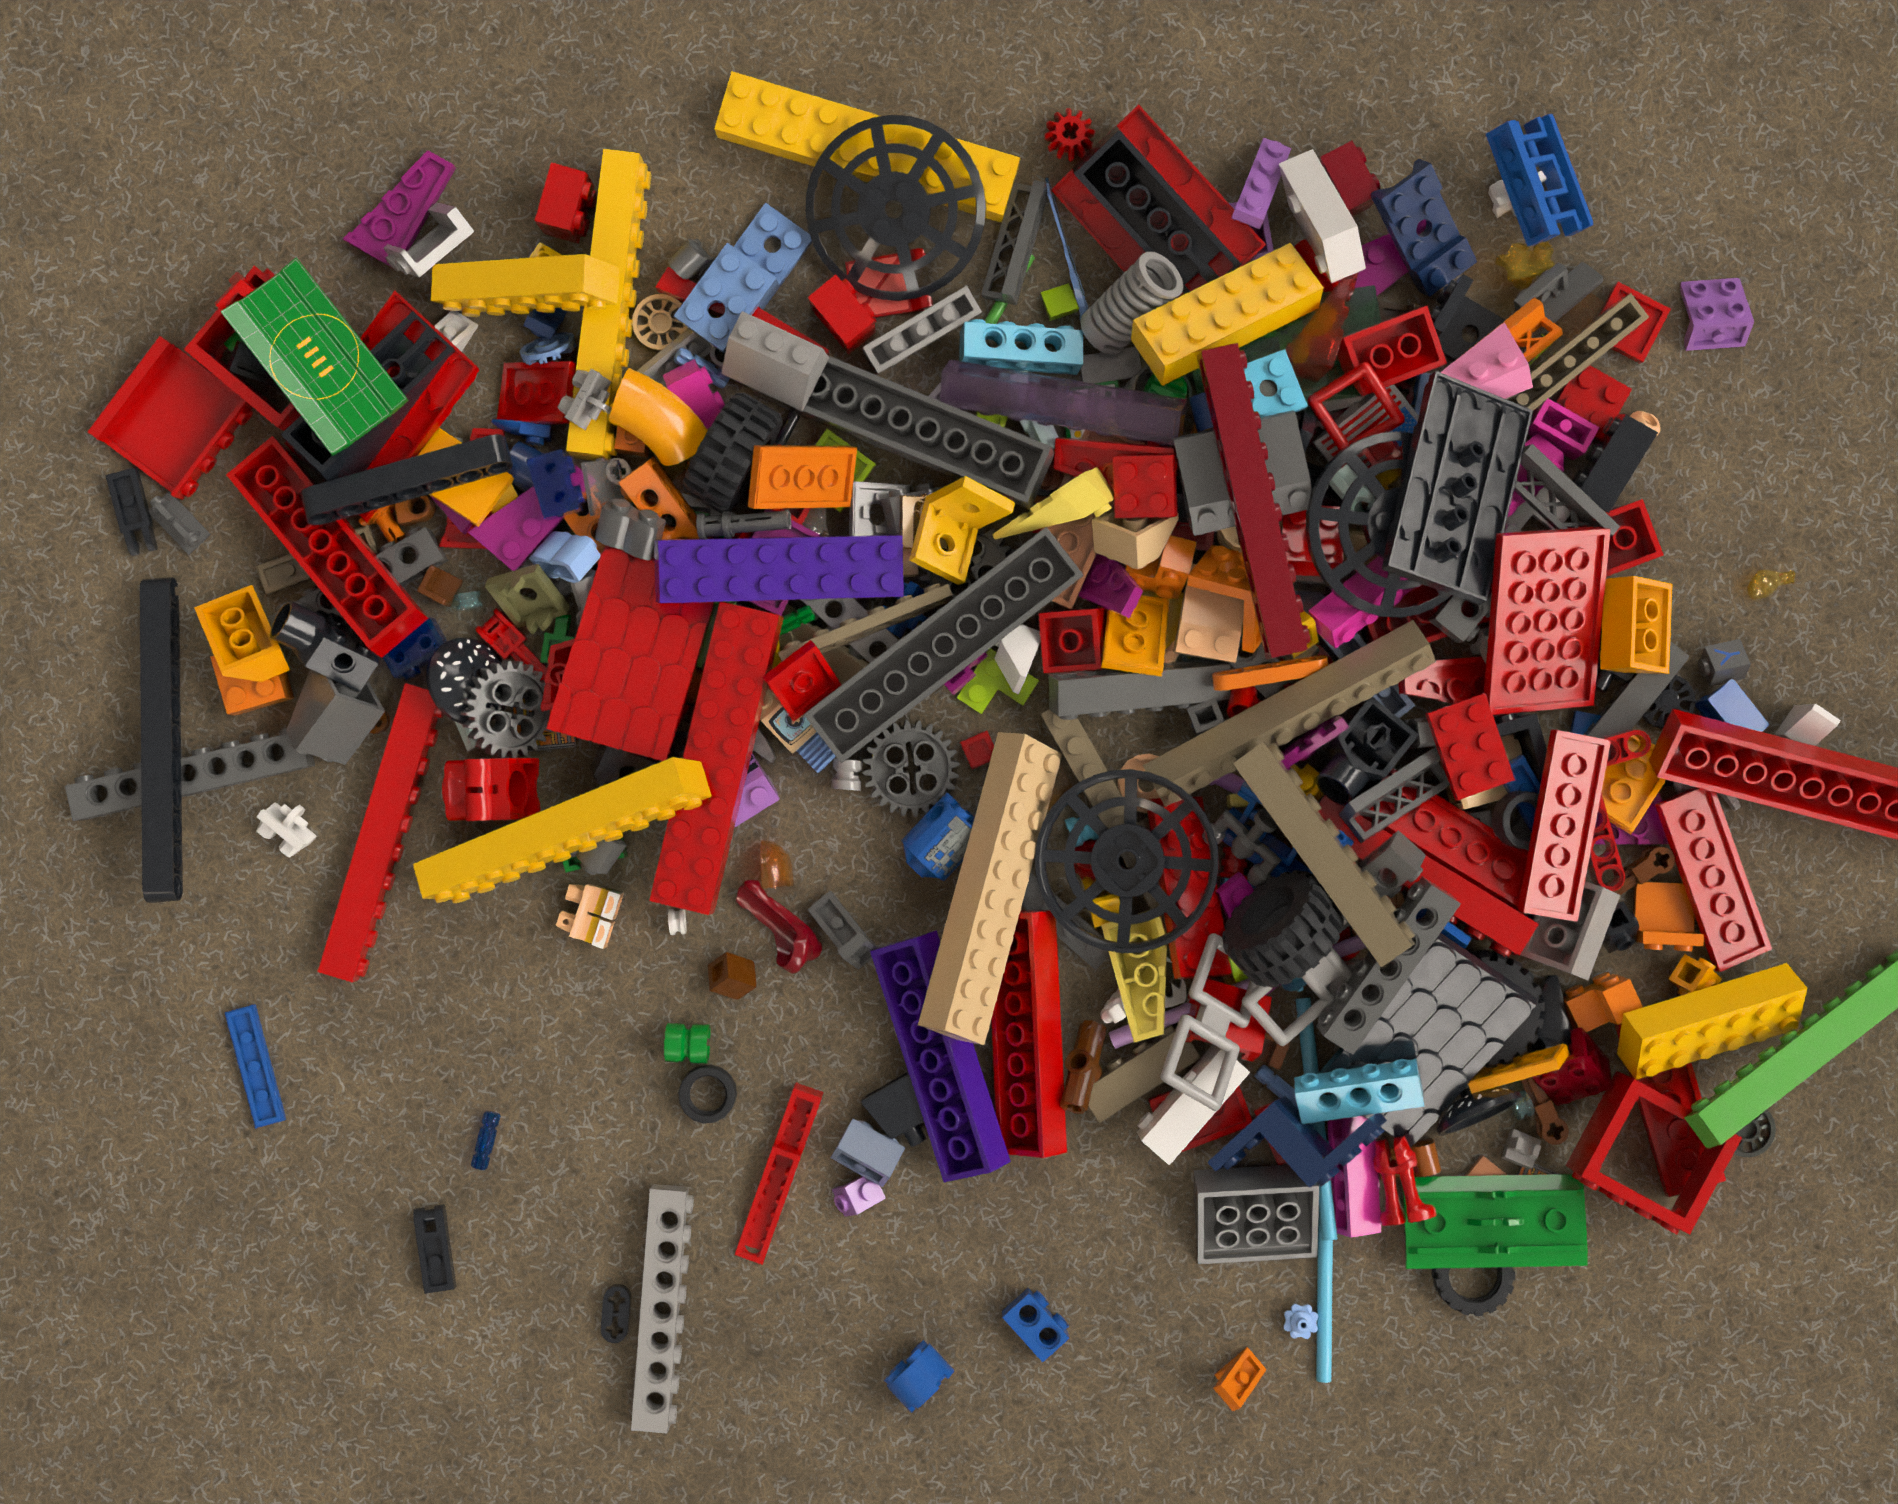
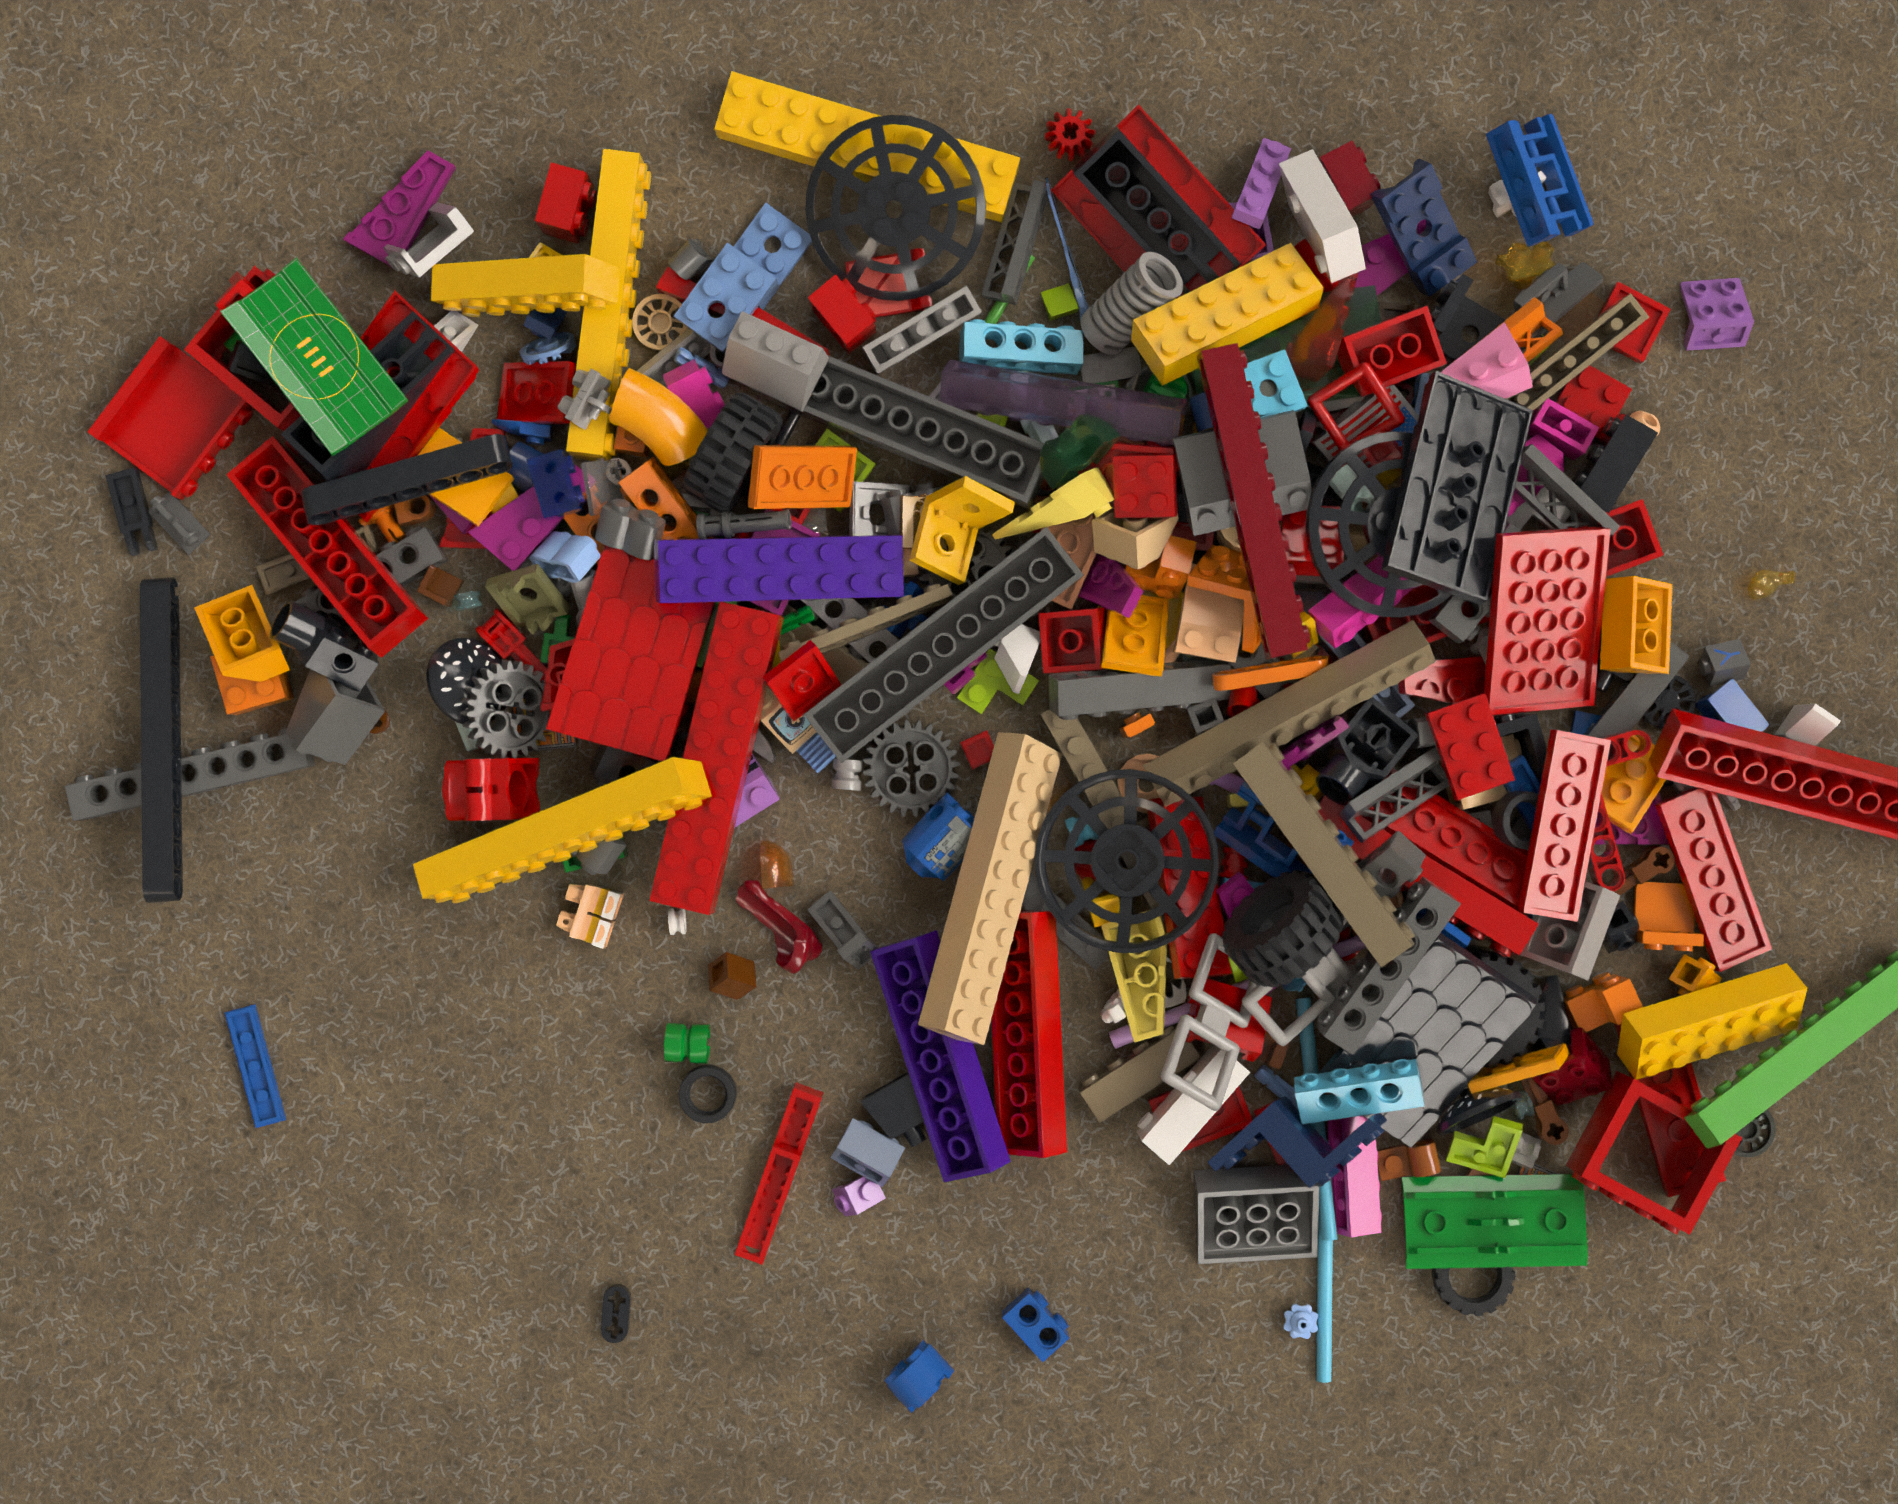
white hips [256,802,317,857] -> none
red brick [318,683,445,982] -> none
clear blue brick [383,617,447,681] -> none
black plate [413,1204,457,1294] -> none
clear blue axle [471,1111,501,1170] -> none
light grey brick [631,1184,694,1433] -> none
reddish brown piece [1060,1020,1107,1114] -> none
dark grey piece [1202,809,1282,887] -> none
orange slope [1213,1347,1267,1411] -> none
red piece [1373,1136,1437,1226] -> none
none -> clear green brick [1040,414,1121,489]
none -> orange plate [1119,712,1155,738]
none -> lime plate [1446,1116,1523,1178]

